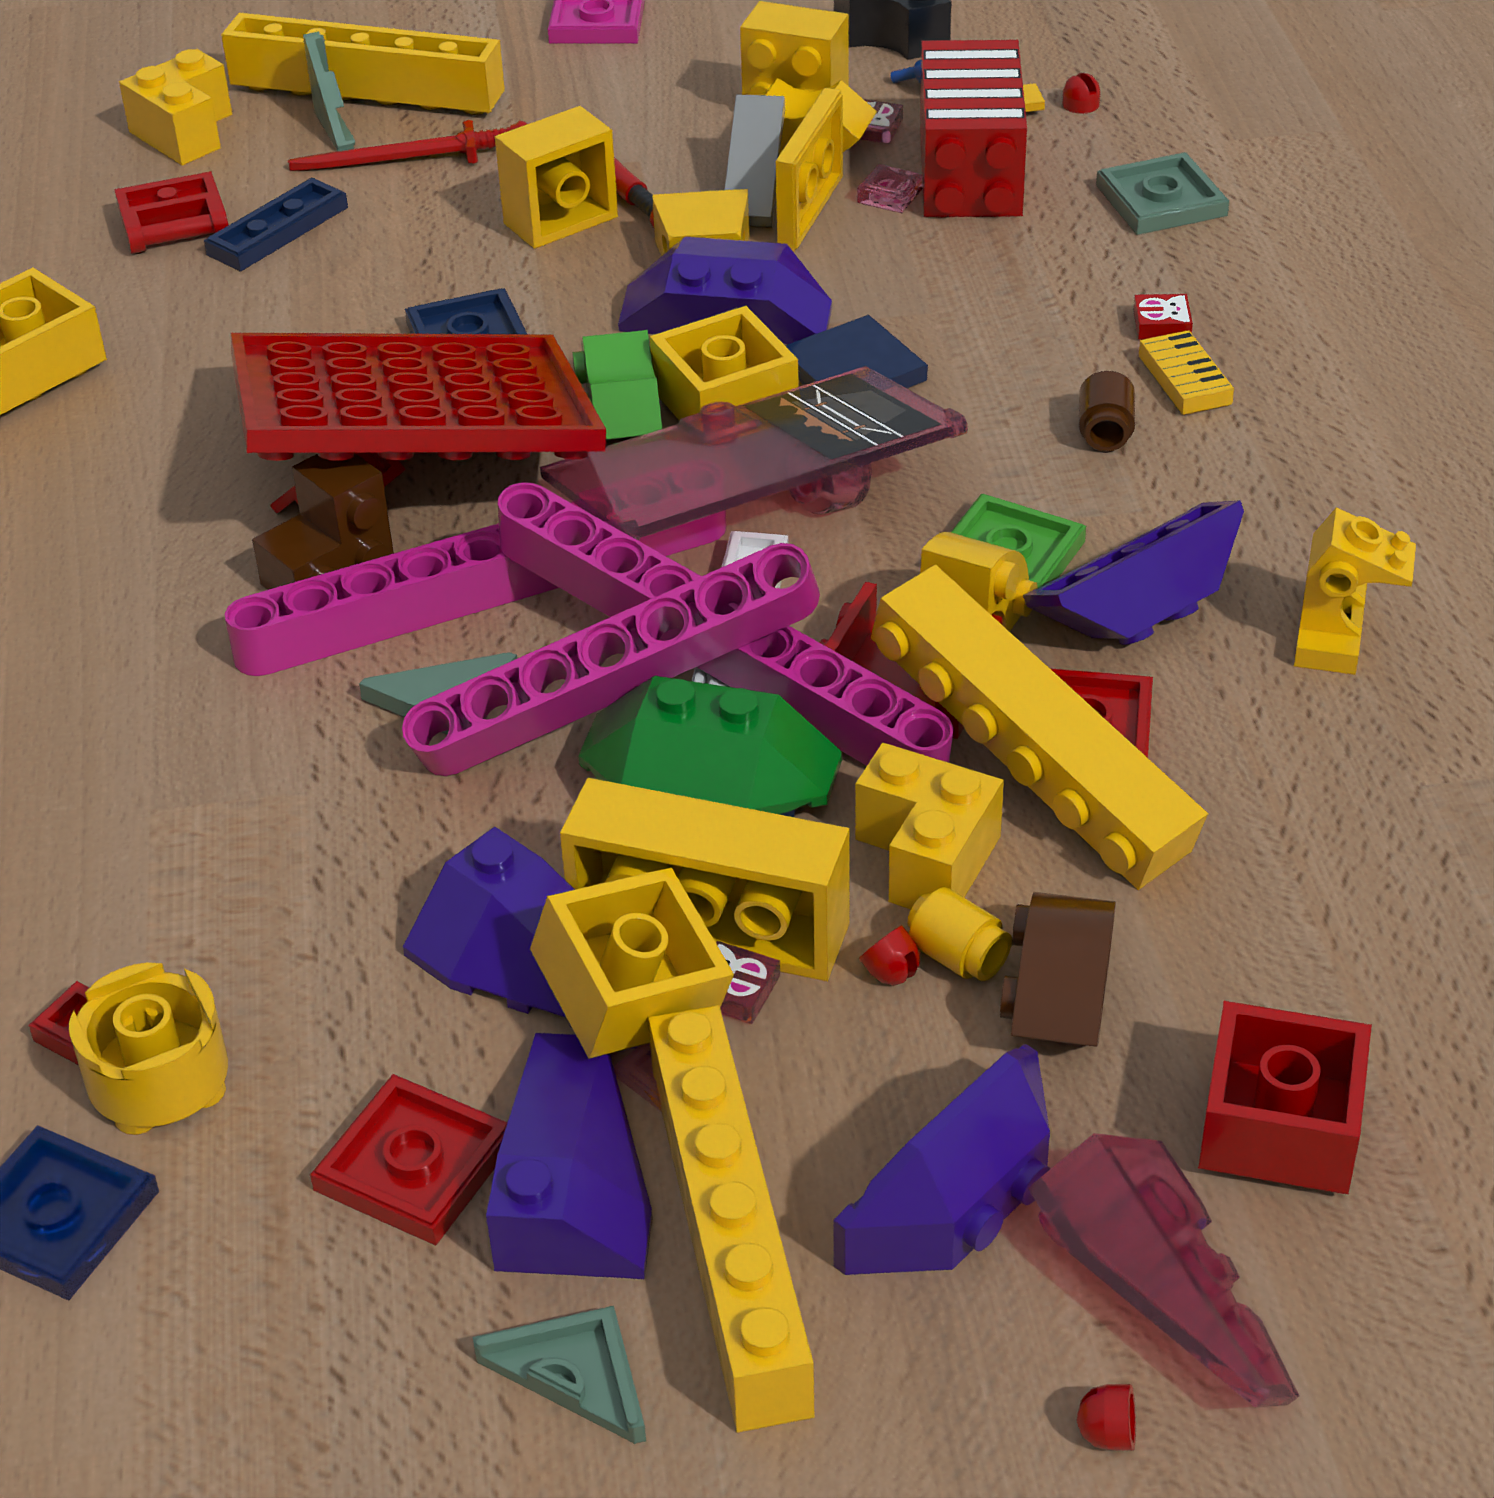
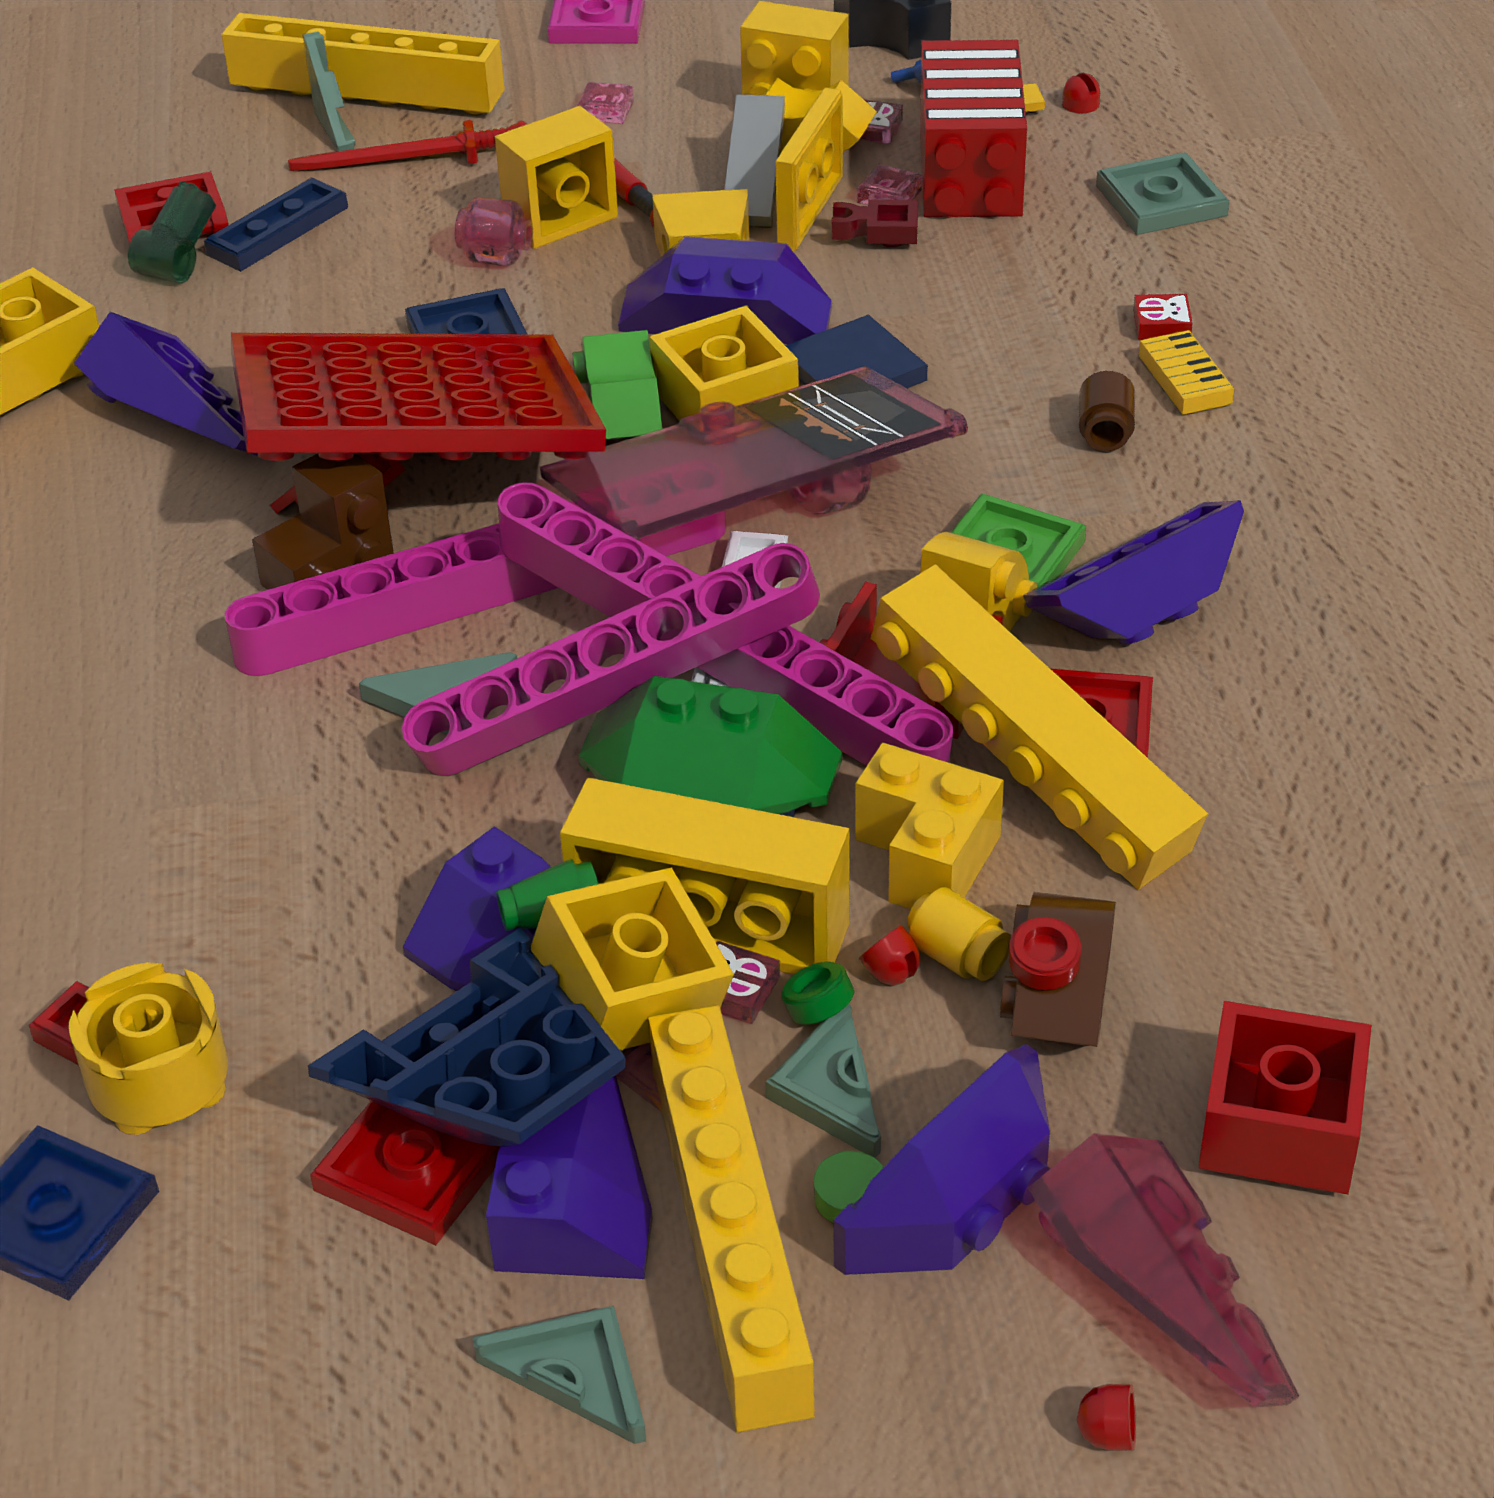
yellow brick [119,49,233,166] -> none
yellow tile [1294,507,1416,675] -> none
none -> dark purple wedge [74,312,258,456]
none -> clear green piece [128,181,216,283]
none -> dark blue wedge [308,927,625,1147]
none -> clear pink head [455,197,533,266]
none -> green cone [496,858,598,931]
none -> clear pink tile [577,82,634,124]
none -> sand green tile [766,1004,881,1158]
none -> green tile [781,962,855,1024]
none -> bright green tile [814,1151,884,1223]
none -> dark red plate [832,199,918,247]
none -> red tile [1009,917,1082,990]

